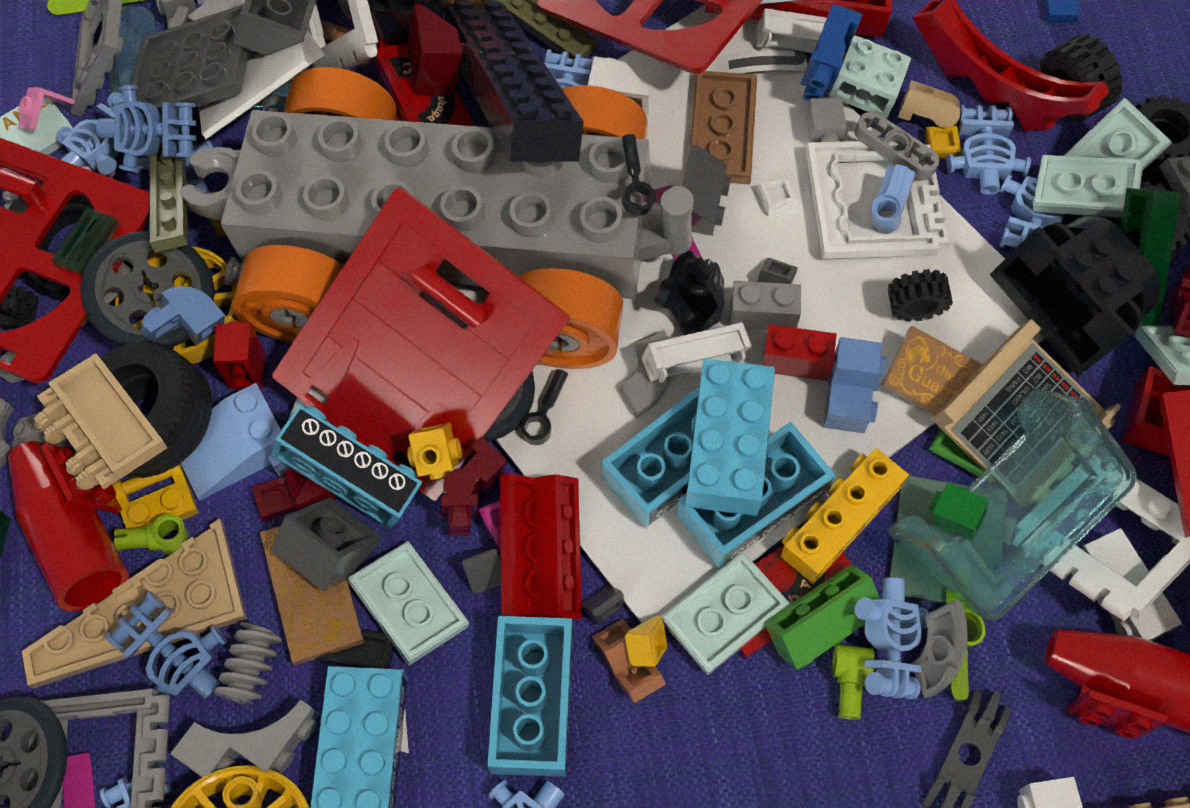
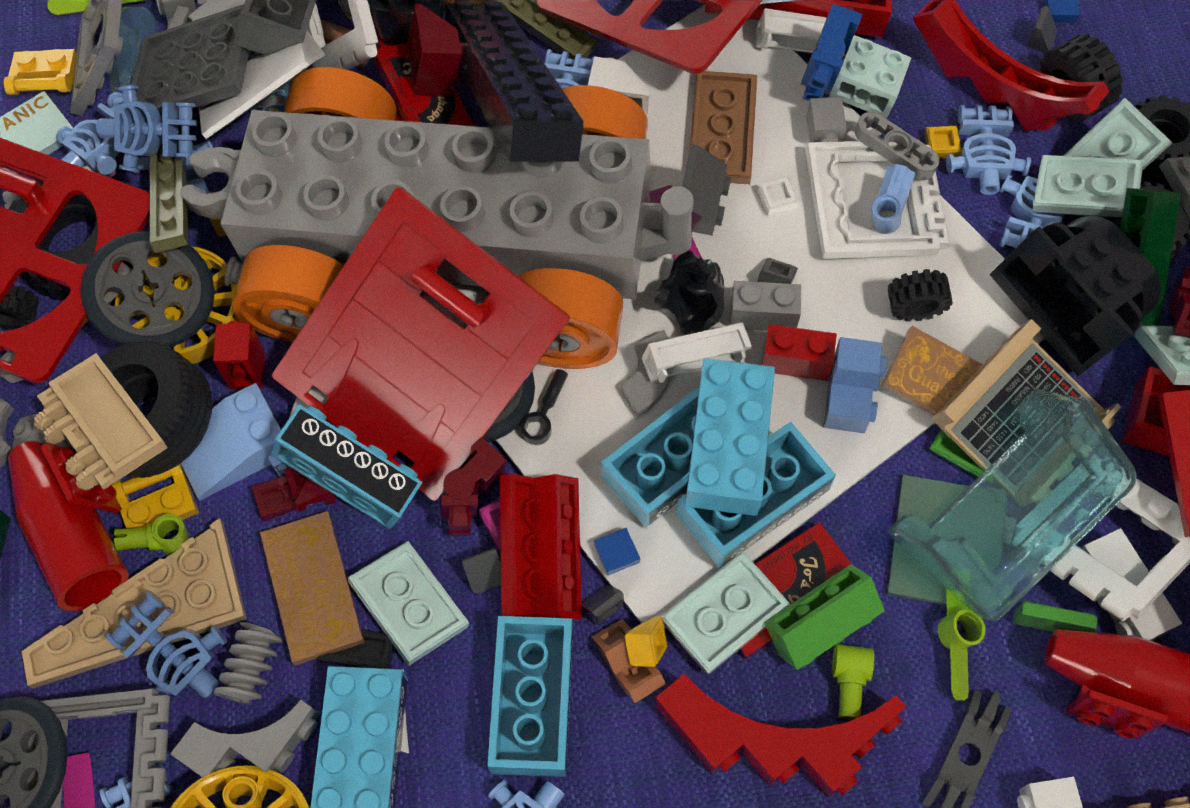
bright pink bracket [18,87,75,130] -> none
clear green tile [51,207,120,277] -> none
medium blue brick [141,286,225,346] -> none
dark grey slope [271,497,382,592] -> none
yellow brick [408,423,462,480] -> none
black piece [622,134,656,216] -> none
sticker [716,51,807,74] -> none
yellow brick [780,448,909,584] -> none
light blue piece [855,578,929,699] -> none
tan leg [898,80,961,128] -> none
light grey tile [911,600,968,698] -> none
green brick [929,482,989,541] -> none
none -> yellow plate [4,49,76,95]
none -> blue tile [594,528,641,576]
none -> red arch [655,674,907,798]
none -> bright green tile [1013,601,1097,632]
none -> dark grey slope [1028,6,1057,53]

